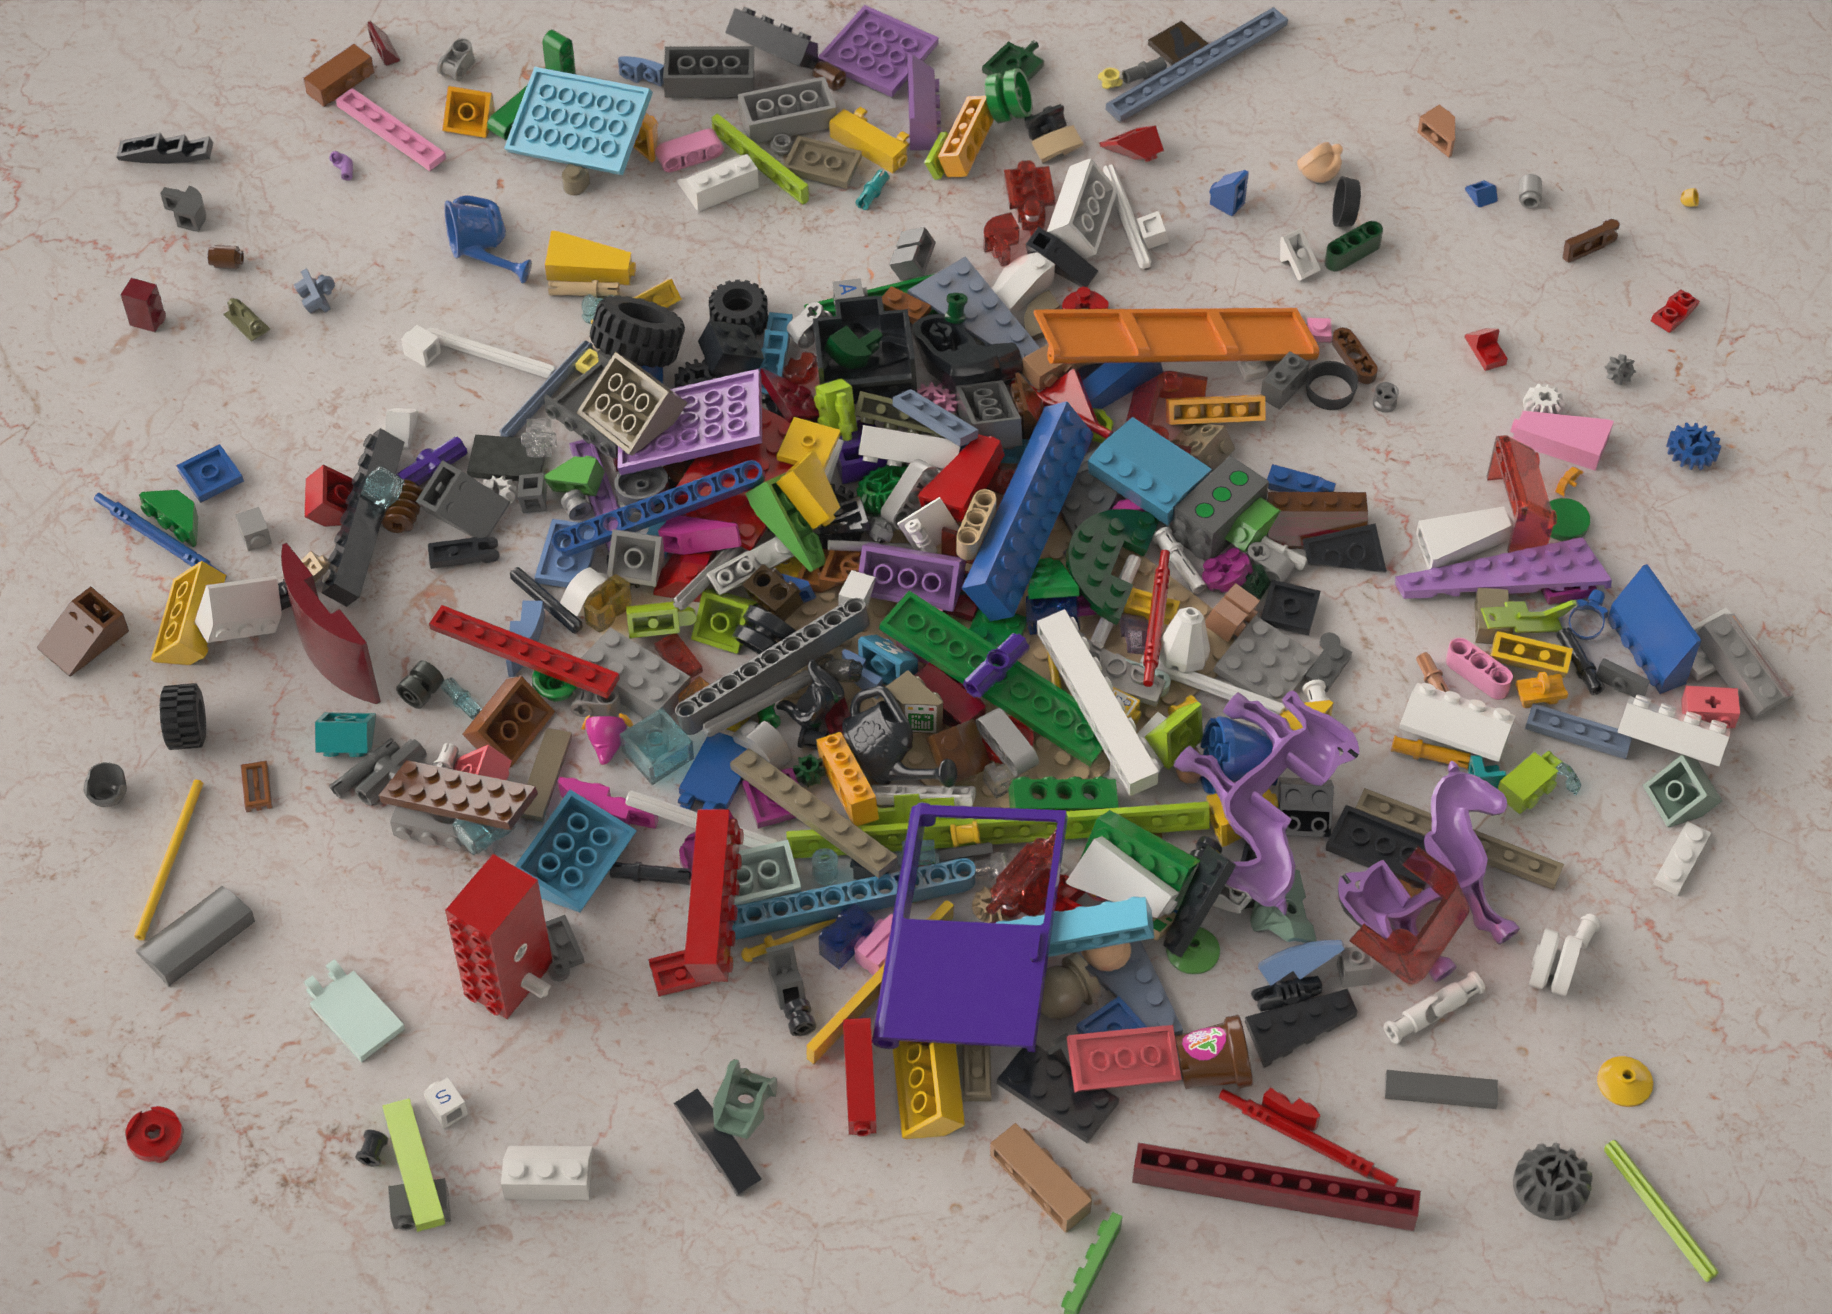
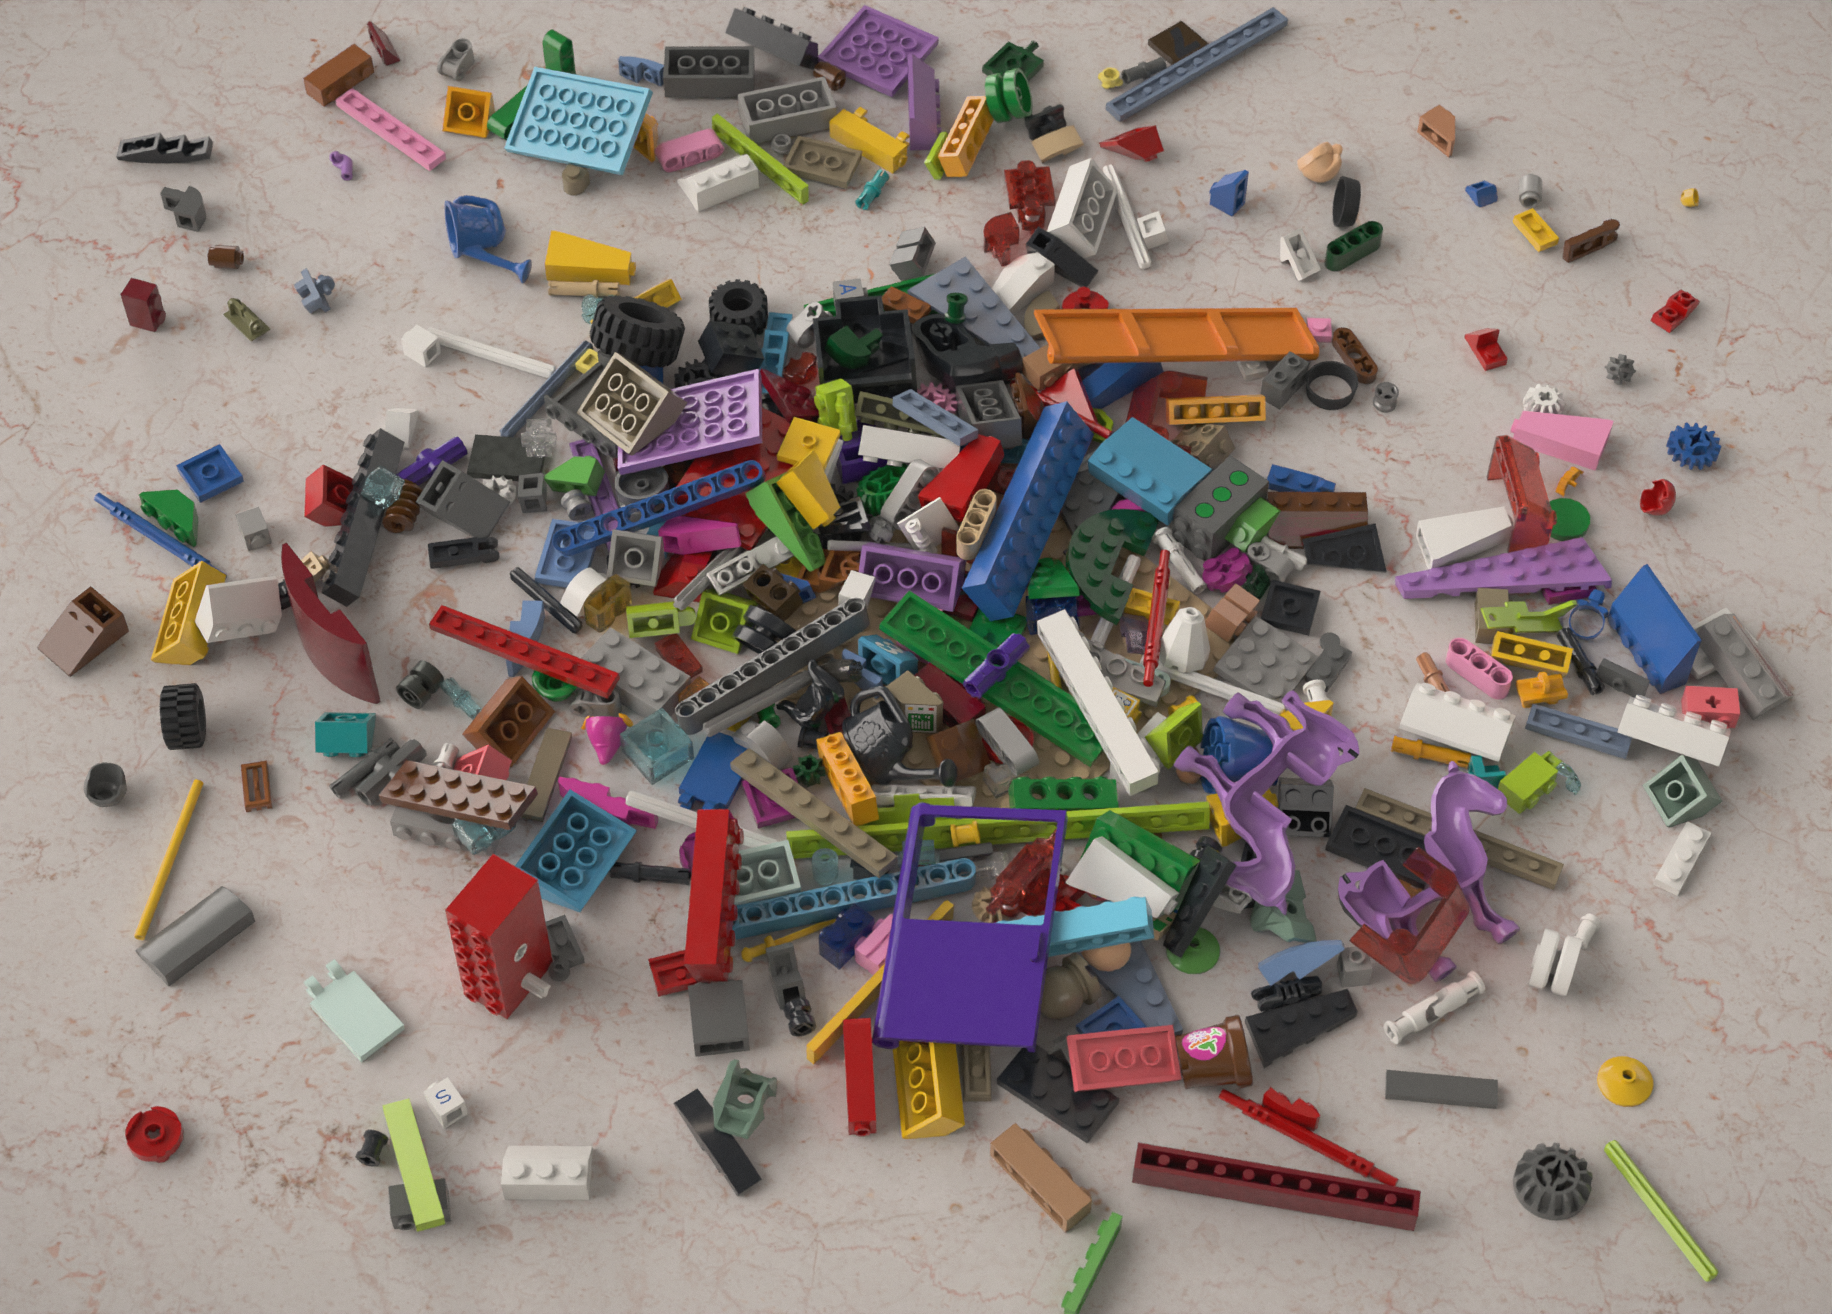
none -> dark grey brick [688,979,750,1057]
none -> yellow plate [1513,208,1559,252]
none -> red hair [1640,479,1676,516]

